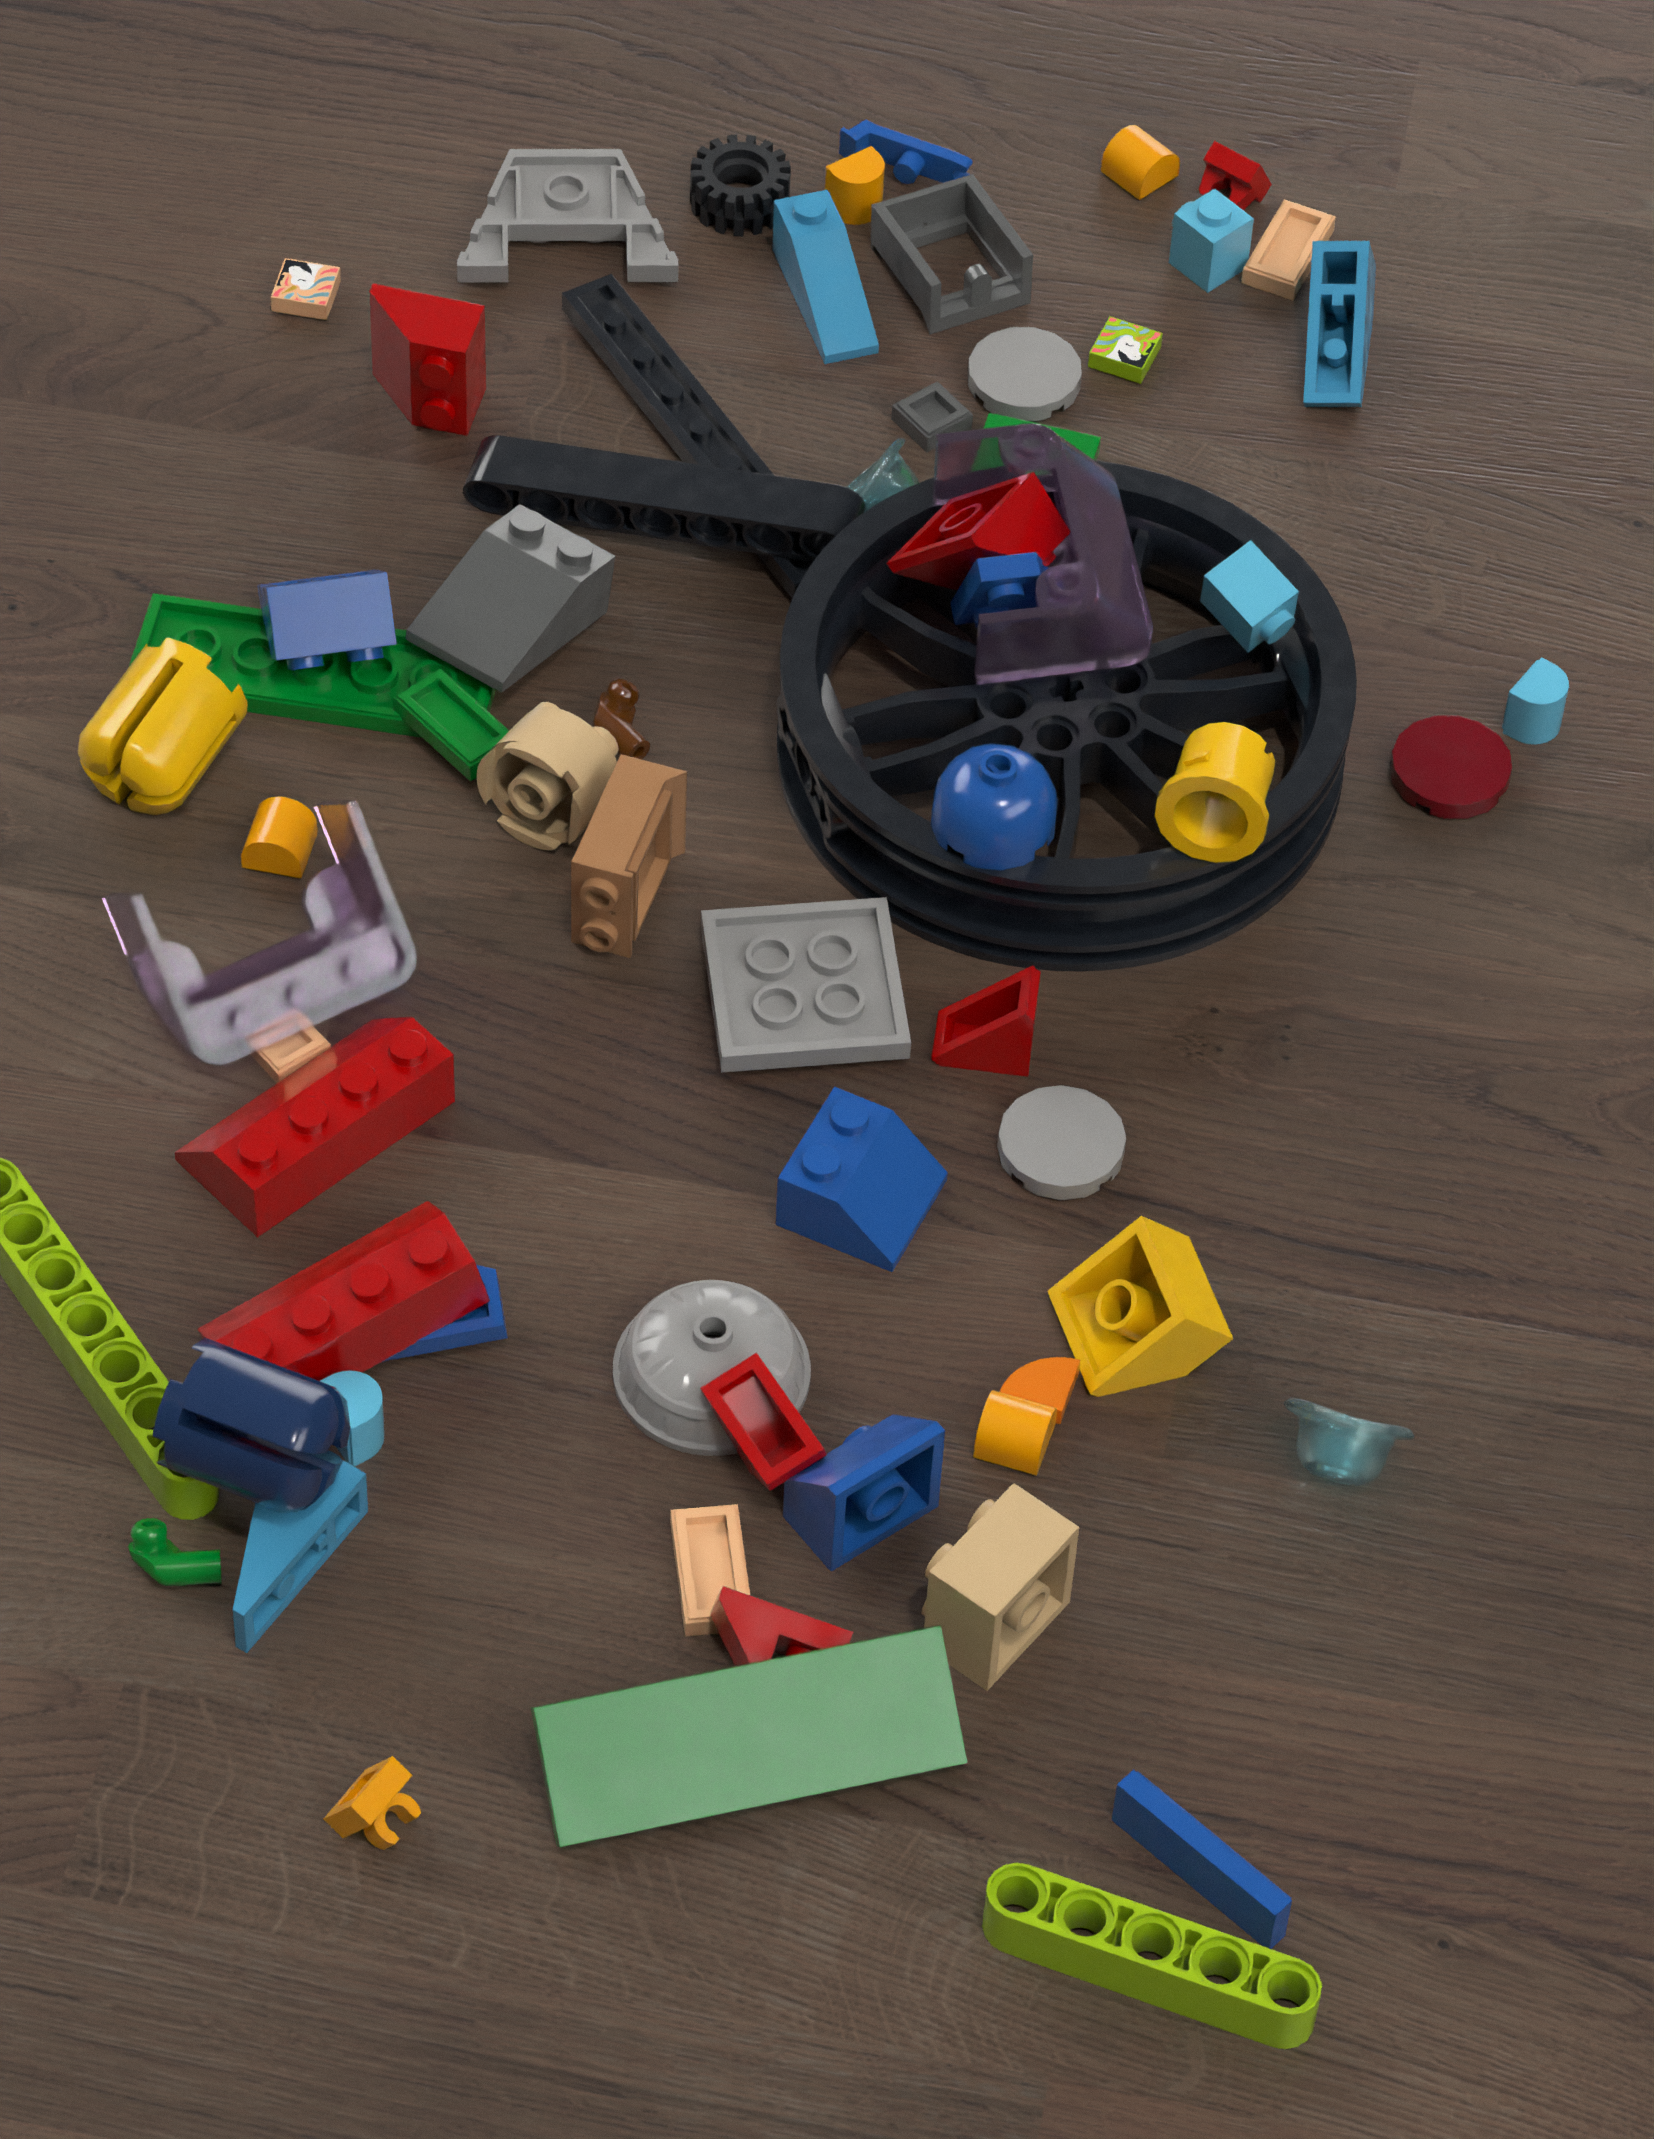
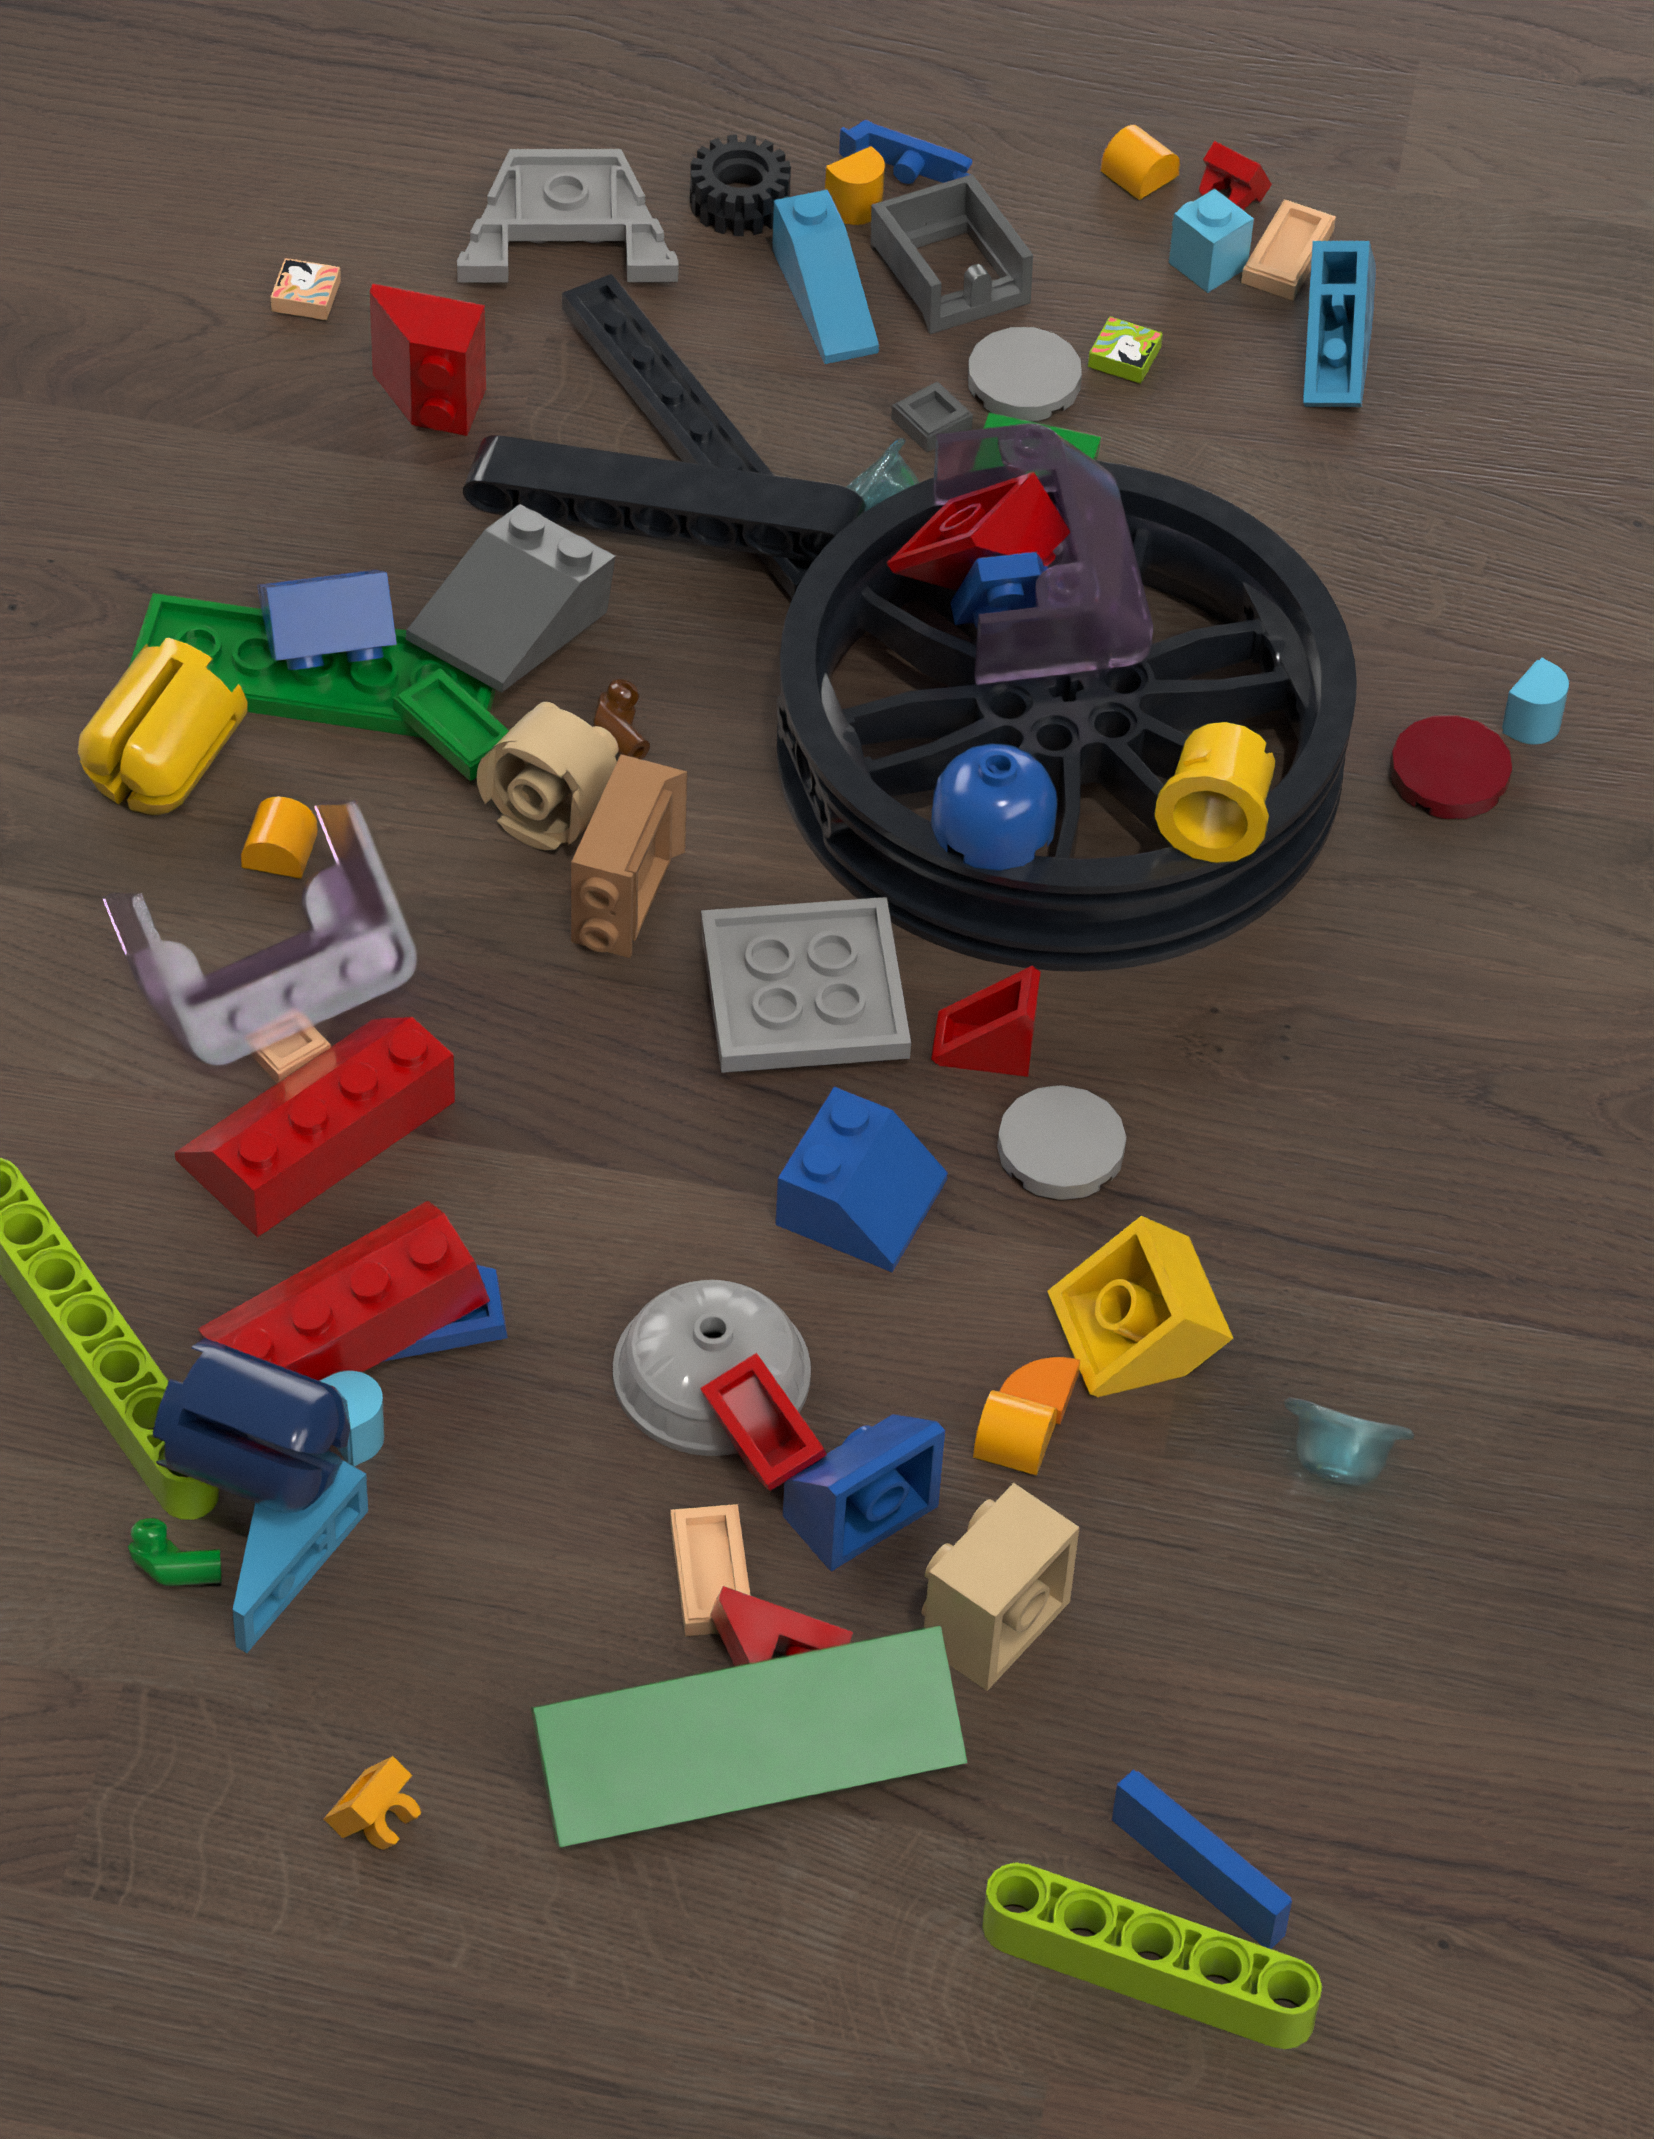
medium azure brick [1200,540,1299,652] -> none

